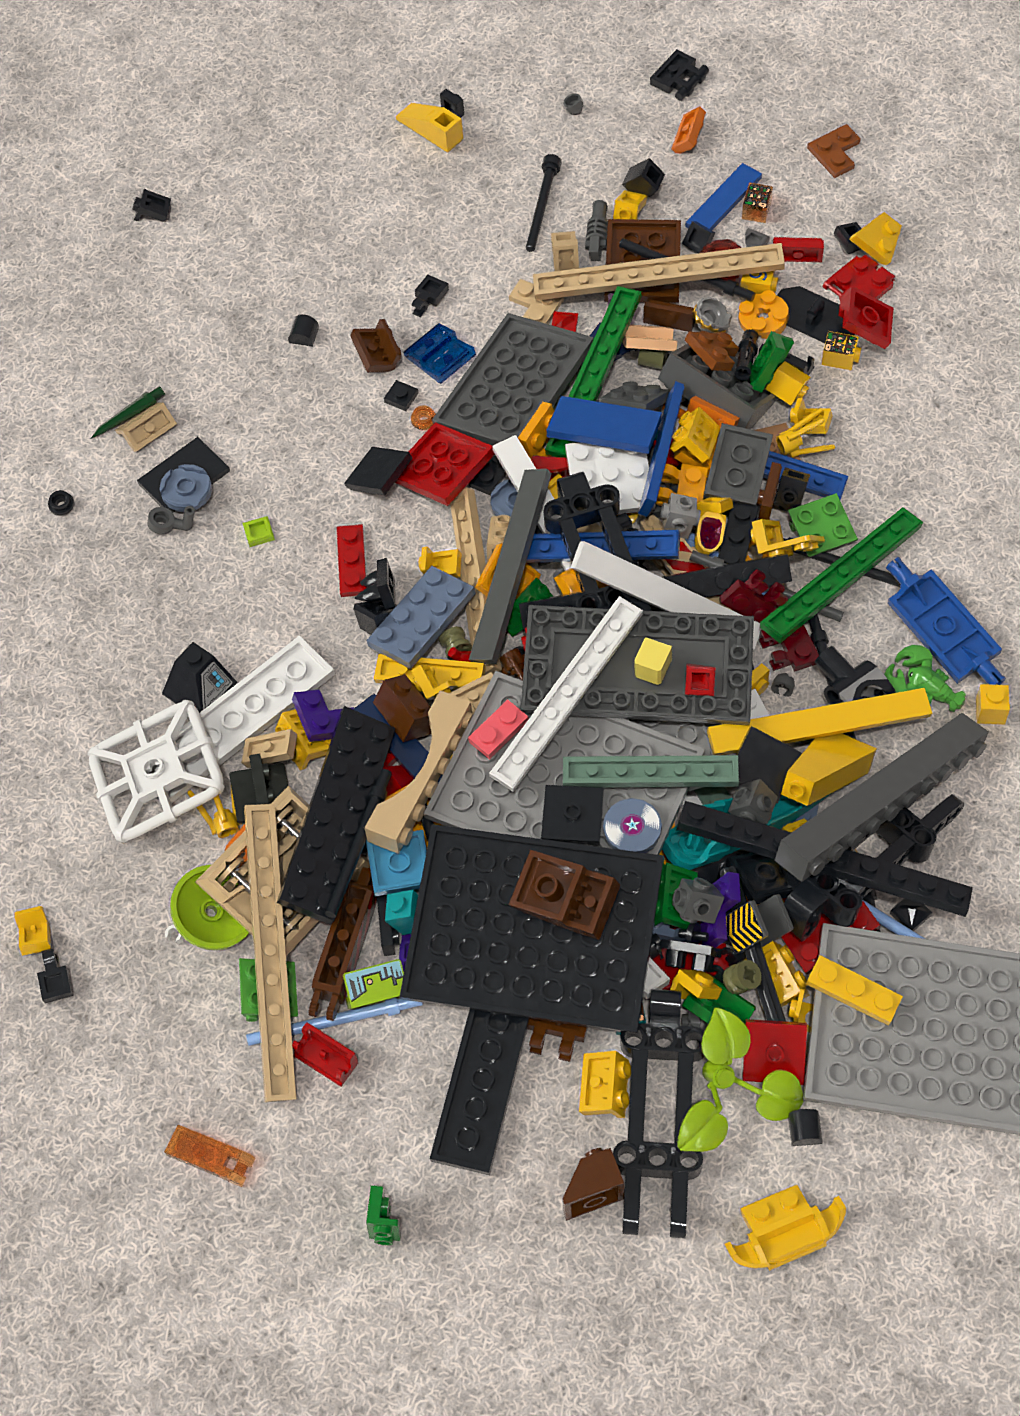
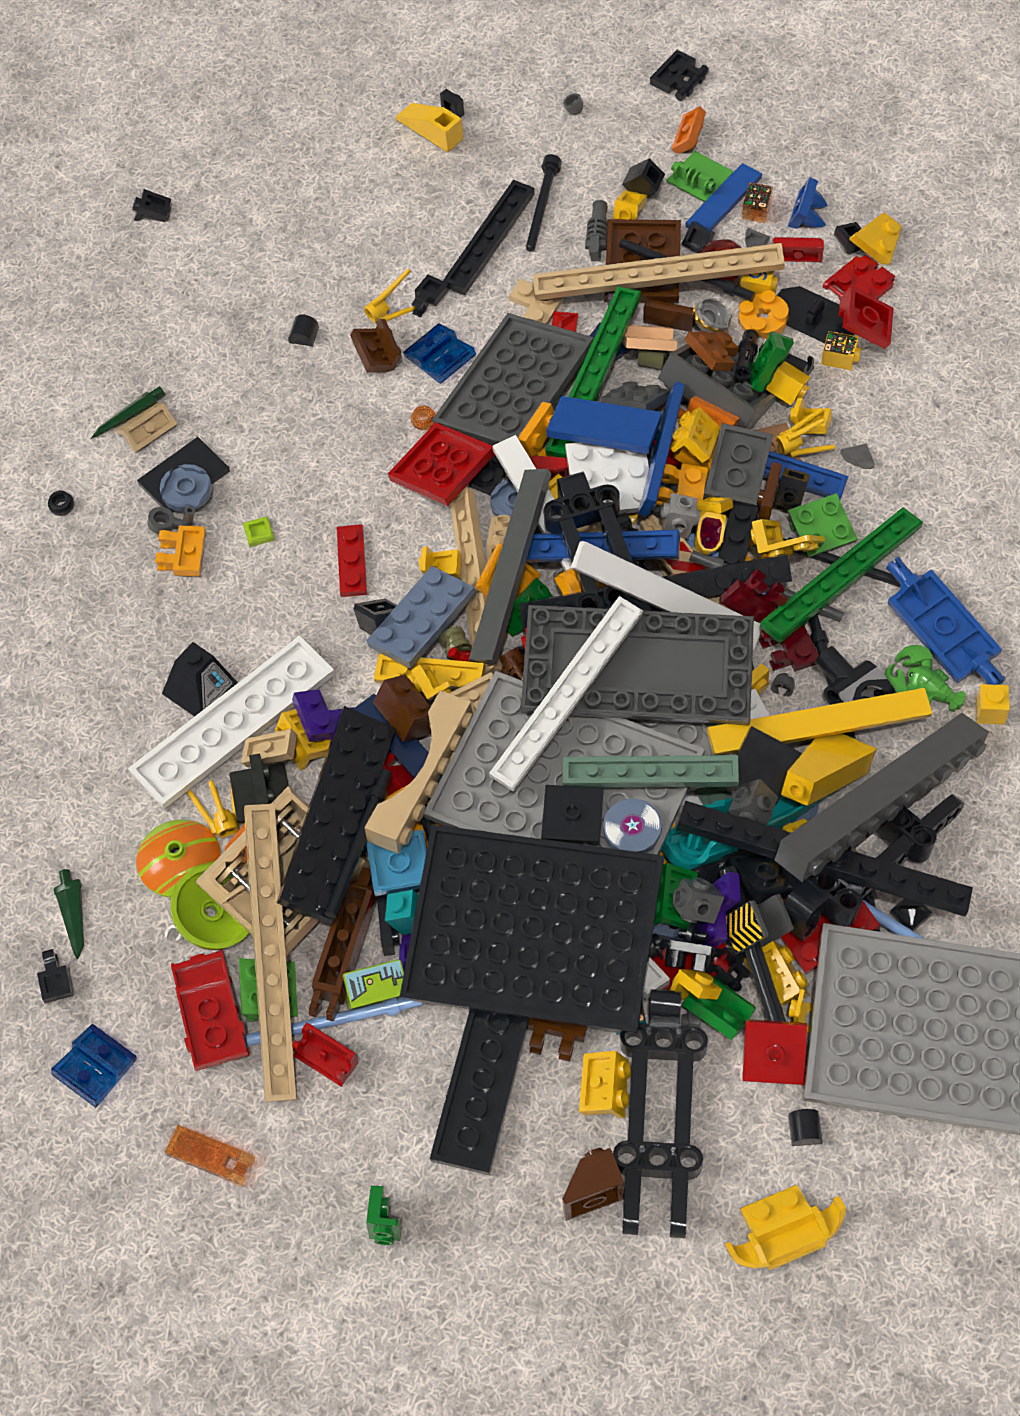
yellow bracket [14,906,51,956] -> none
white plate [88,700,225,843] -> none
black tile [344,446,413,496] -> none
black tile [355,558,395,609] -> none
black plate [384,380,419,411] -> none
coral plate [468,699,529,760] -> none
reddish brown slope [509,850,620,940] -> none
tan bracket [551,231,579,272] -> none
light yellow piece [634,637,672,685] -> none
lime plant [677,1008,804,1152] -> none
red slope [685,664,716,696] -> none
olive wheel [723,960,761,995] -> none
yellow plate [806,955,903,1026] -> none
dark orange plate [807,124,861,178] -> none
none -> clear blue slope [51,1024,137,1108]
none -> dark green bar [53,869,84,959]
none -> orange dish [136,819,221,898]
none -> light orange plate [155,525,206,577]
none -> red piece [171,949,250,1071]
none -> yellow plant [363,269,416,324]
none -> black plate [443,180,535,295]
none -> bright green hinge [667,151,734,202]
none -> blue tile [788,177,827,229]
none -> flat silver tile [841,444,875,469]

